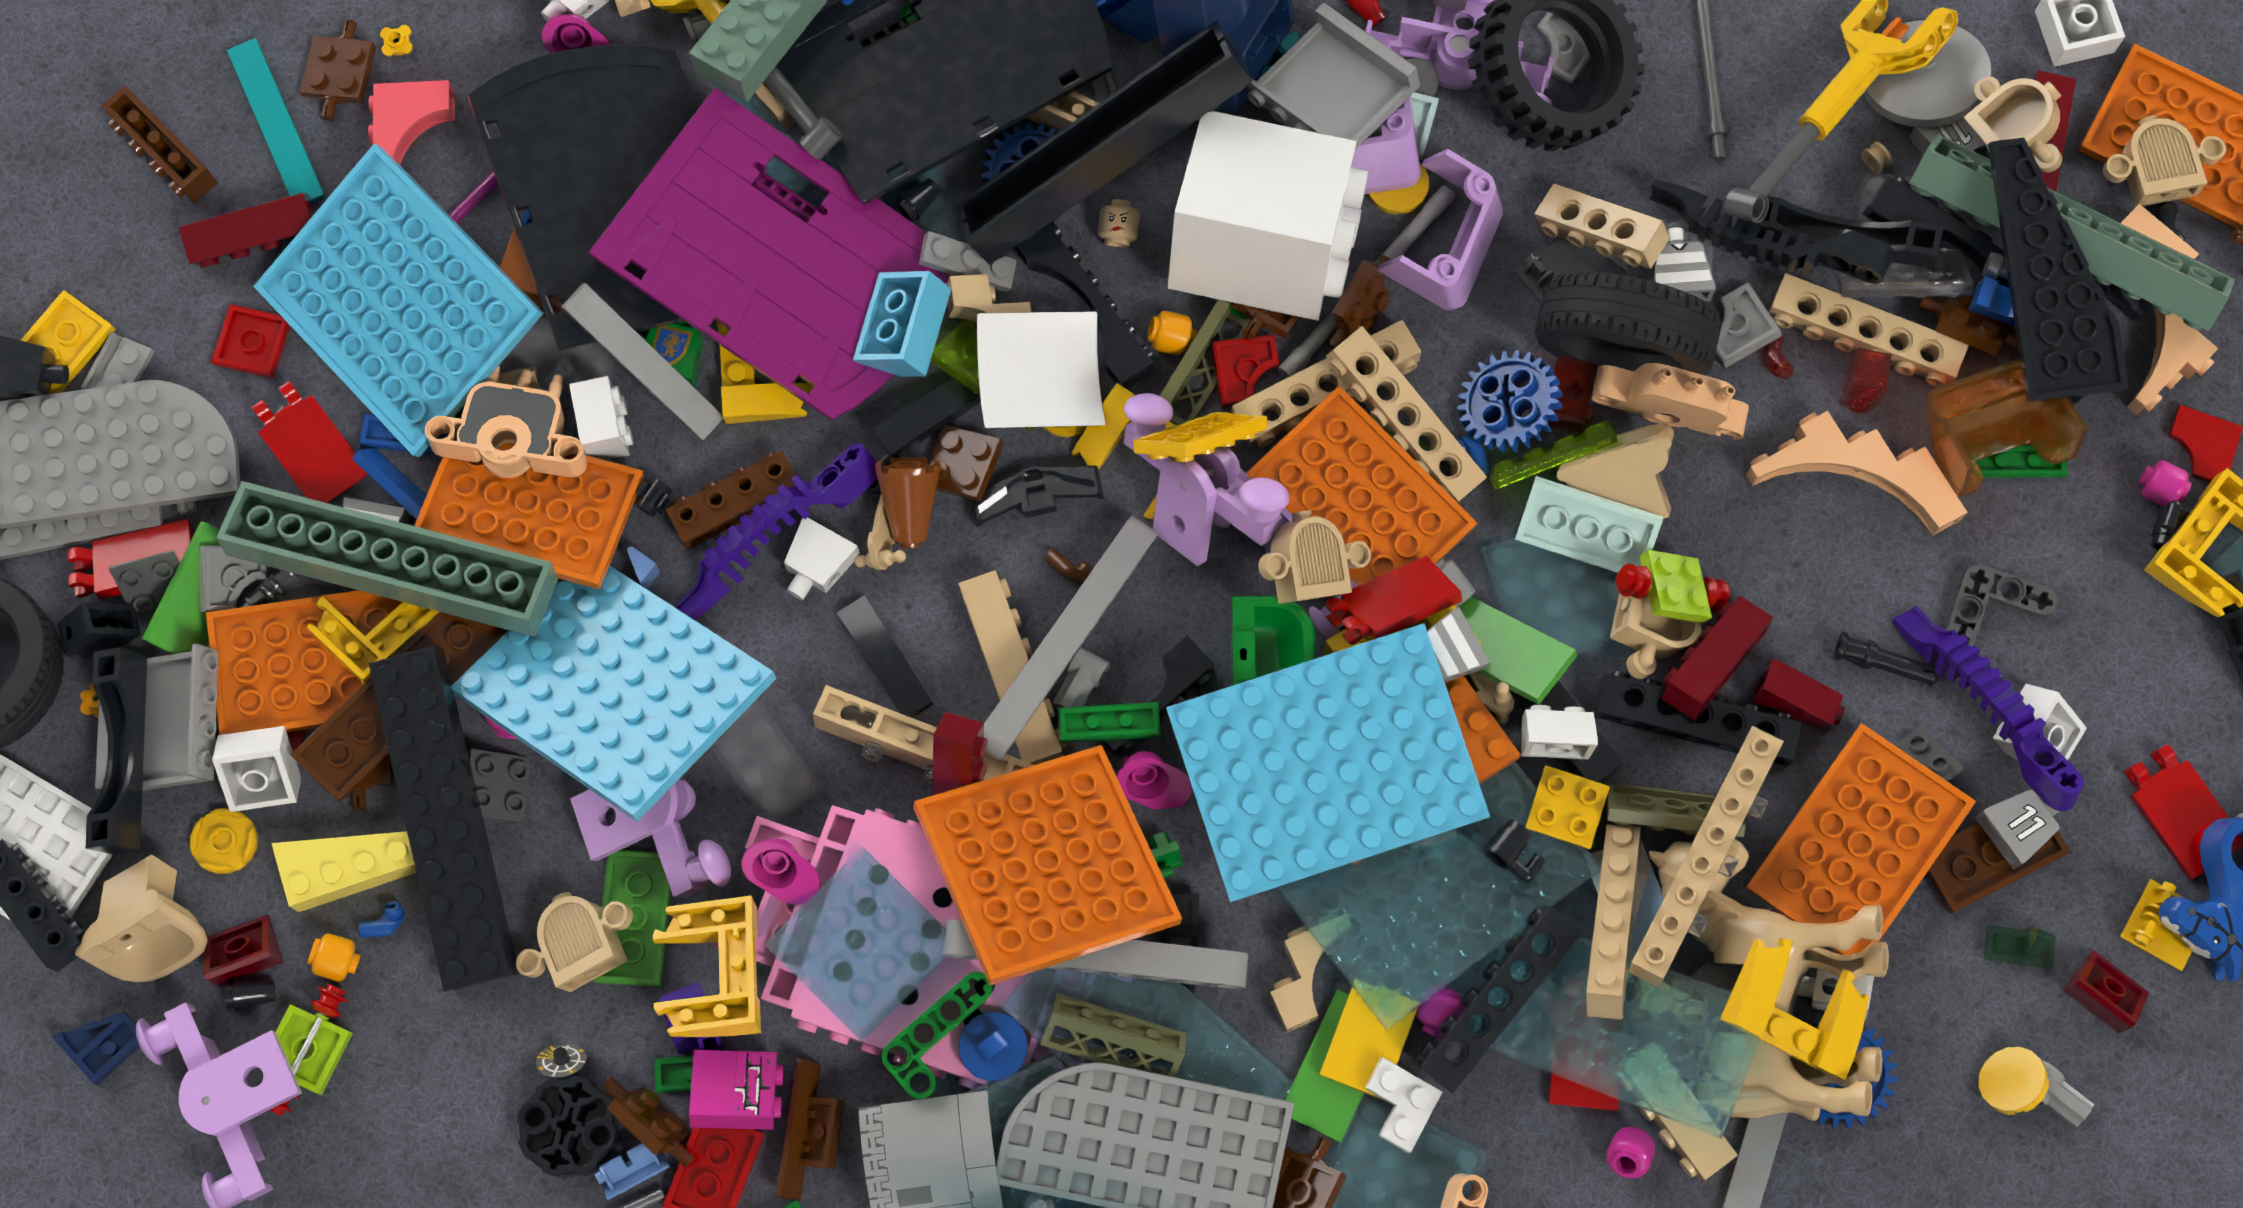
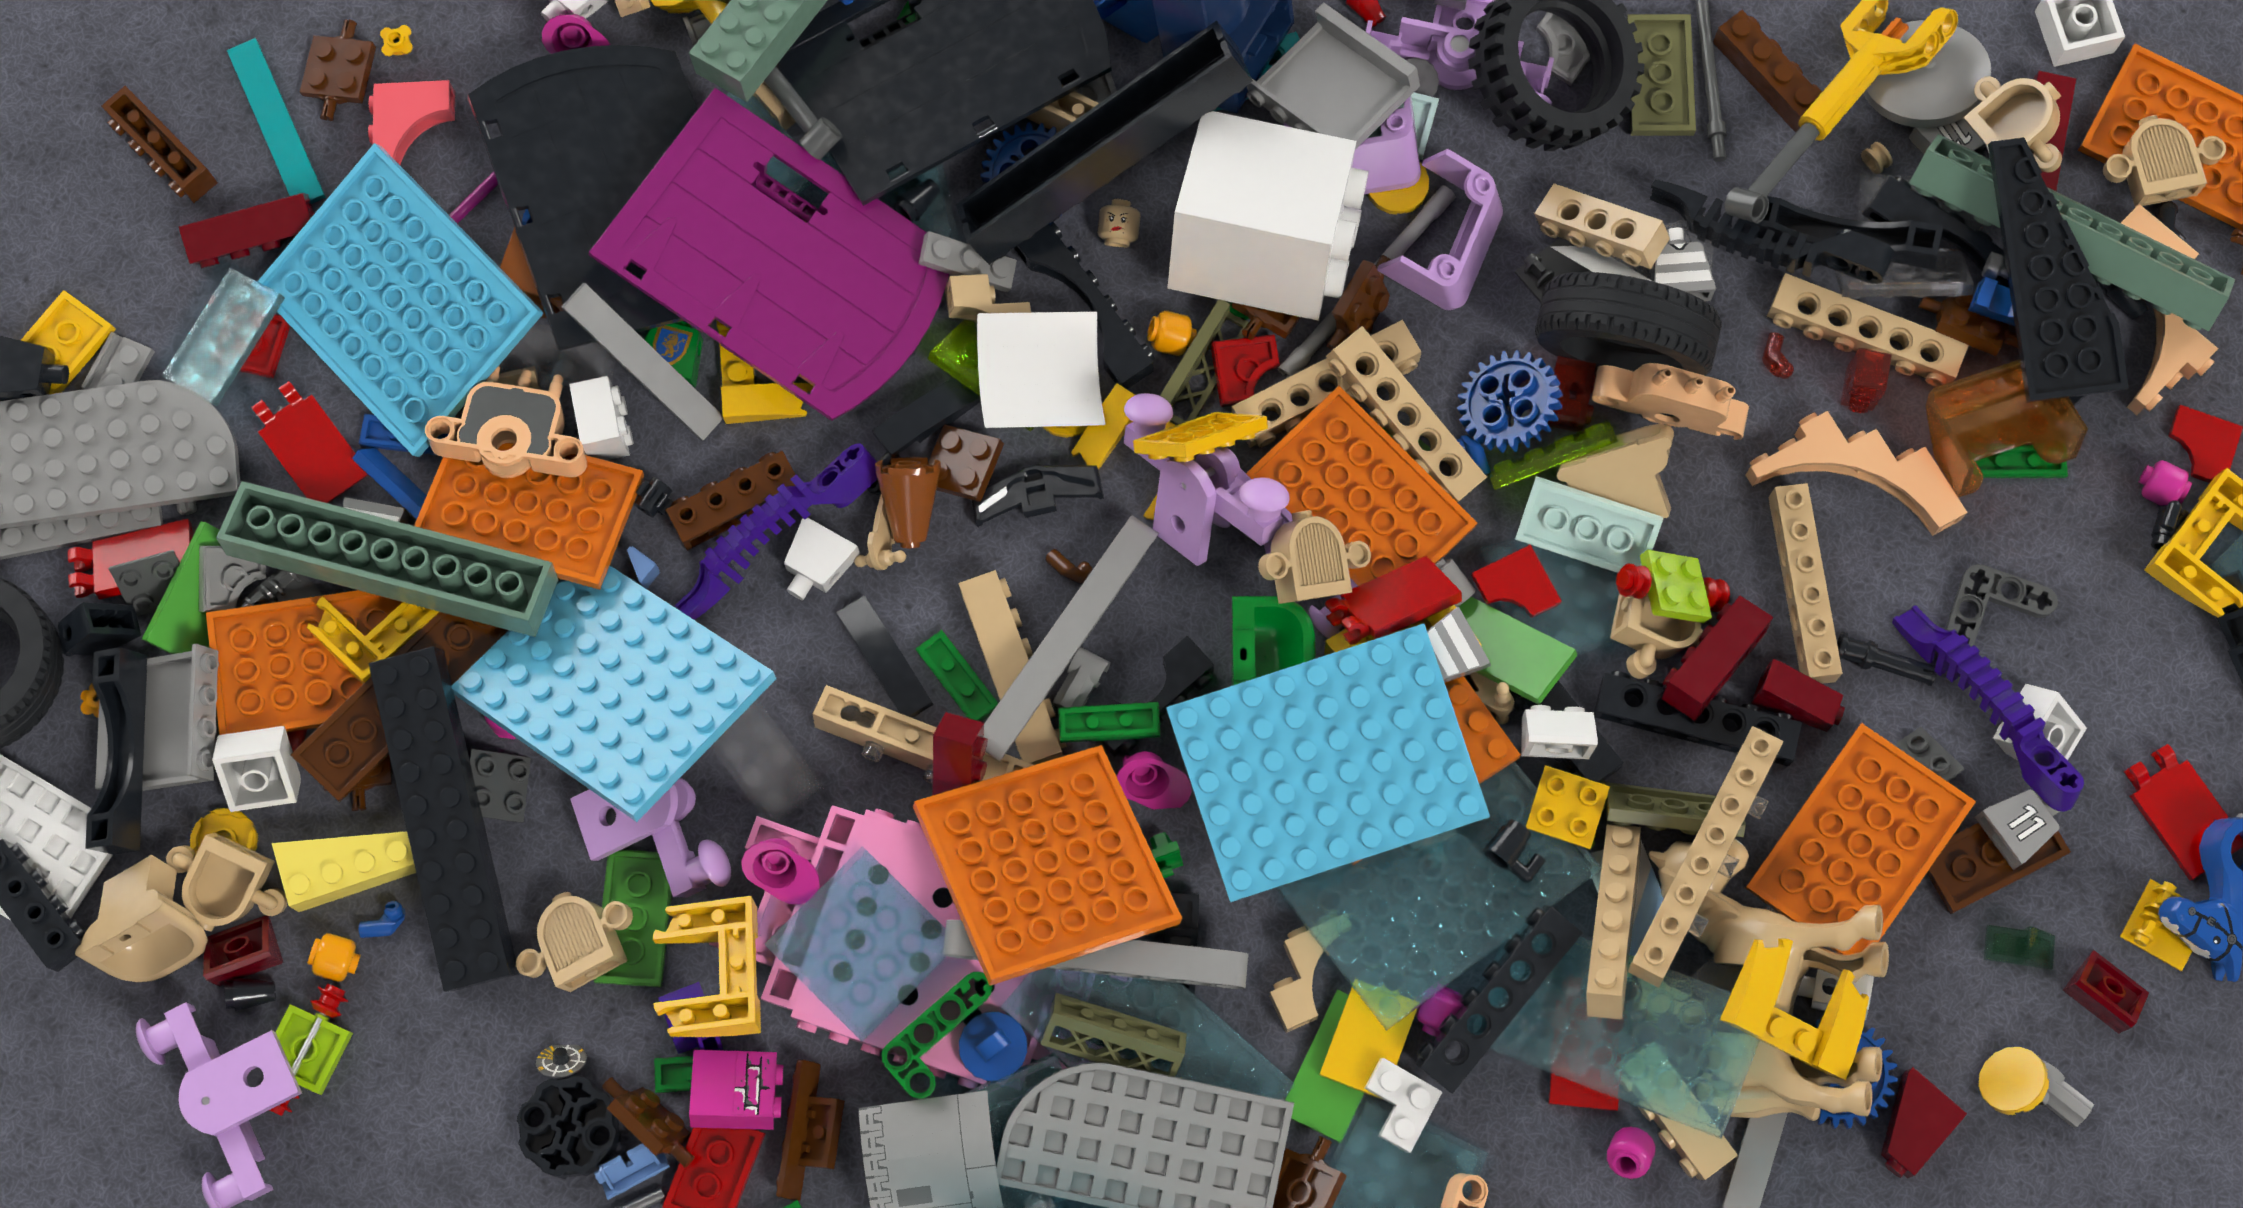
dark blue wing [52,1012,140,1085] -> none
medium azure slope [853,271,951,377] -> none
light grey tile [1716,282,1782,368] -> none
none -> clear light blue plate [162,268,285,406]
none -> tan piece [166,833,288,931]
none -> green tile [915,629,998,722]
none -> red tile [1471,544,1562,618]
none -> white sticker [1550,246,1652,281]
none -> olive plate [1626,14,1696,136]
none -> reddish brown brick [1713,10,1822,133]
none -> tan brick [1768,483,1843,684]
none -> dark red slope [1881,1067,1967,1178]

